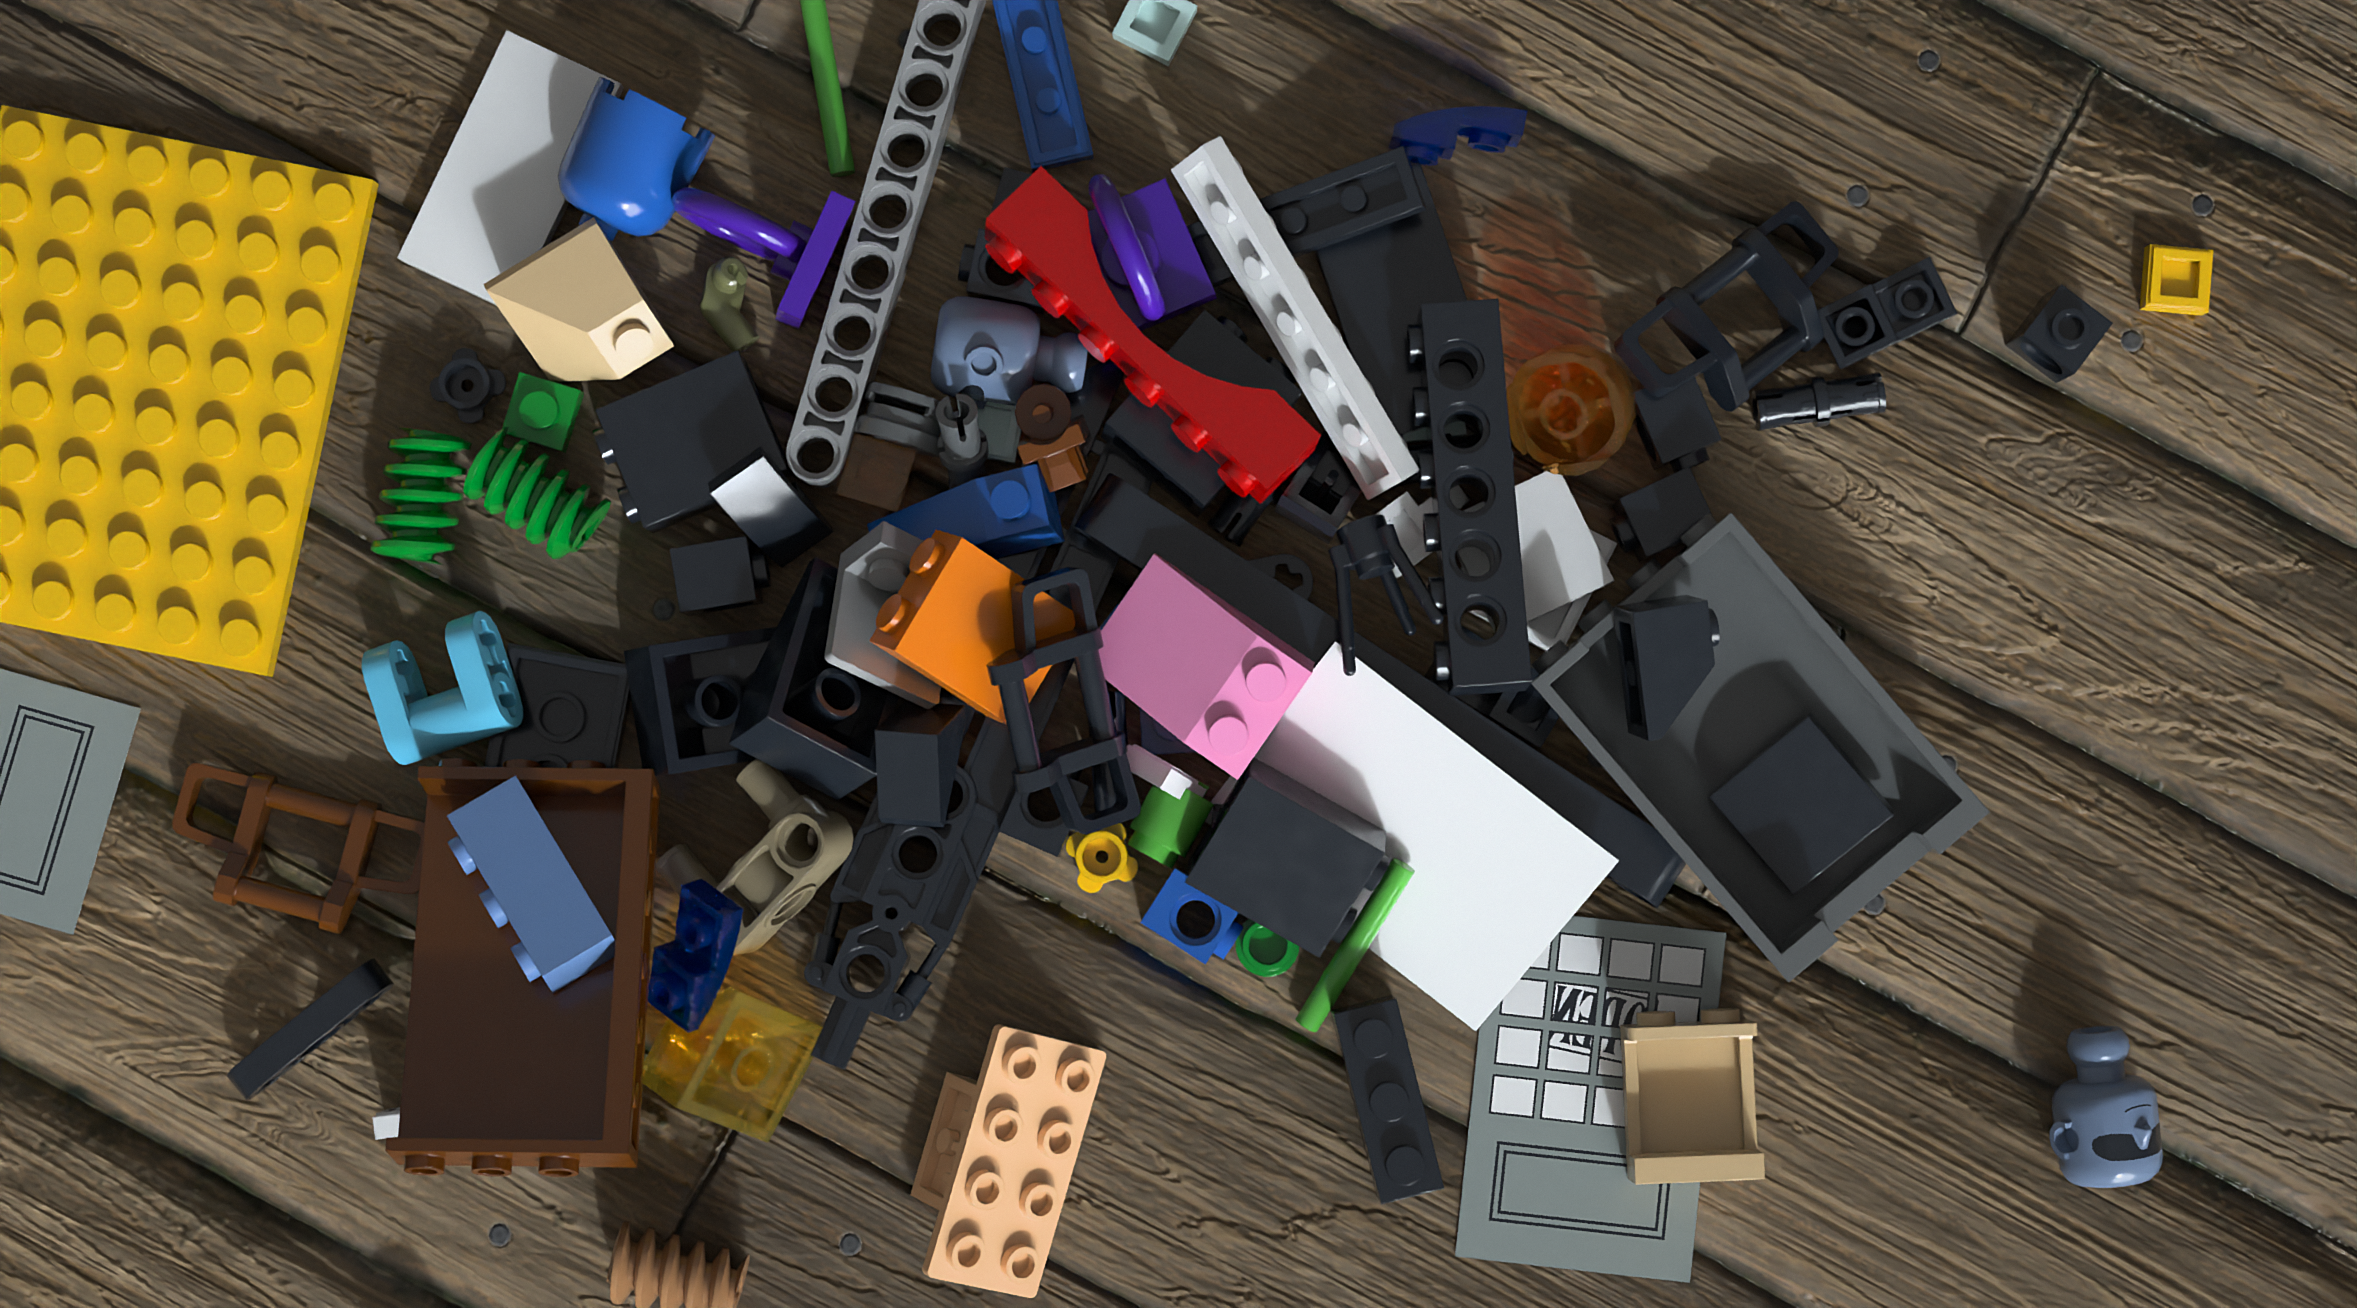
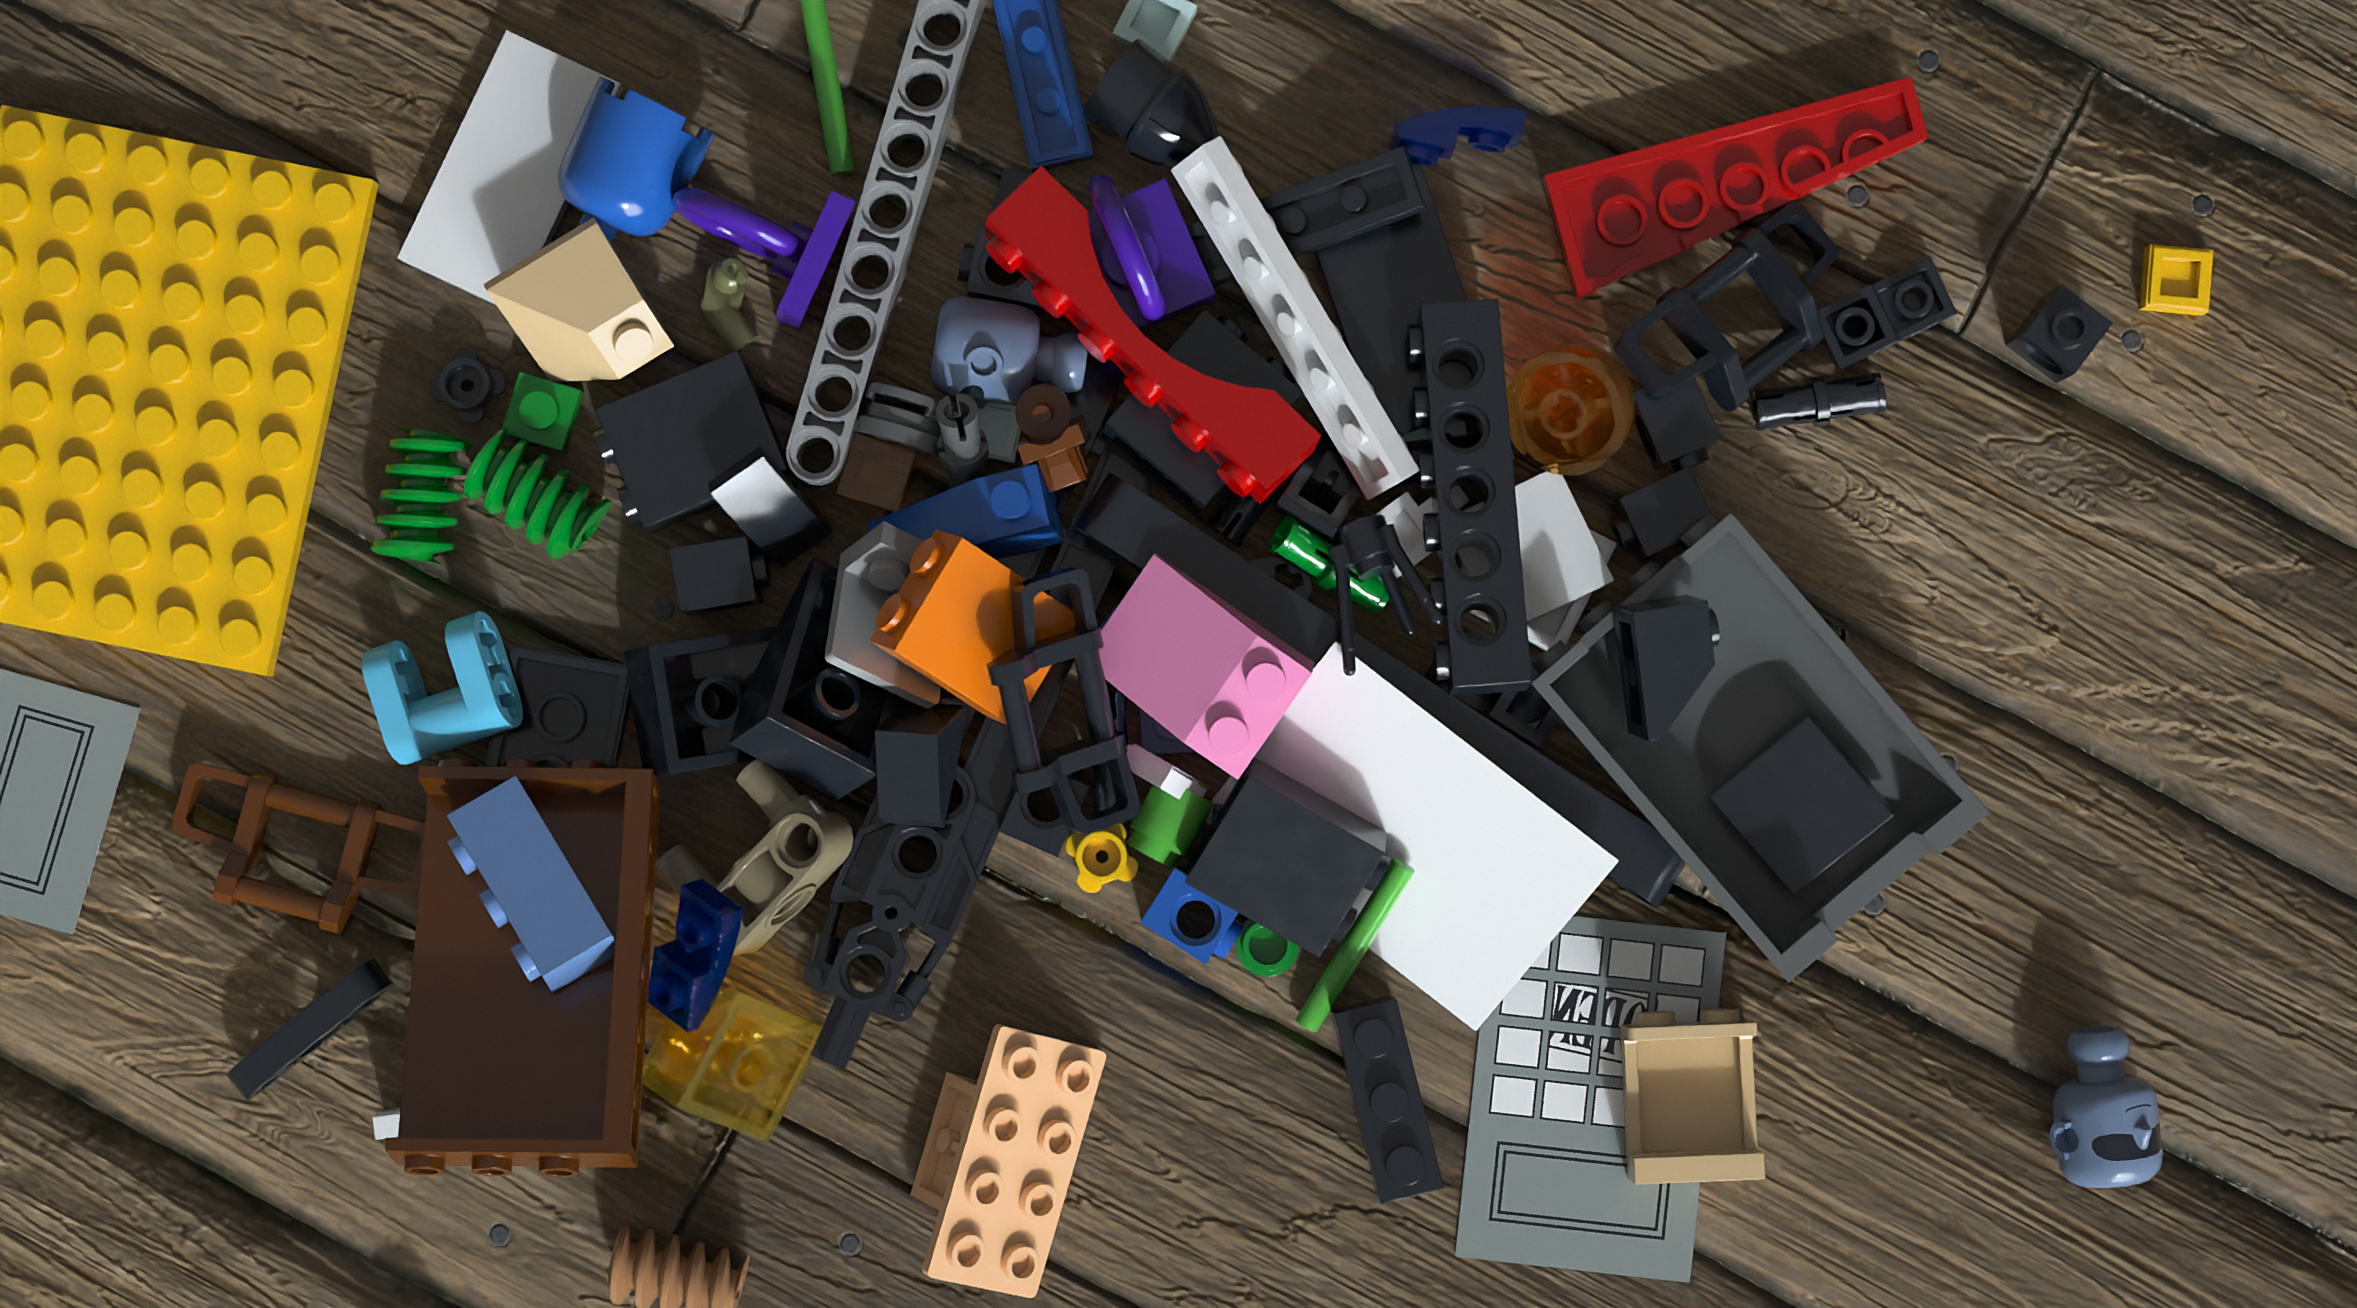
none -> black helmet [1083,39,1217,166]
none -> green pin [1268,516,1389,614]
none -> red wing [1542,77,1928,299]

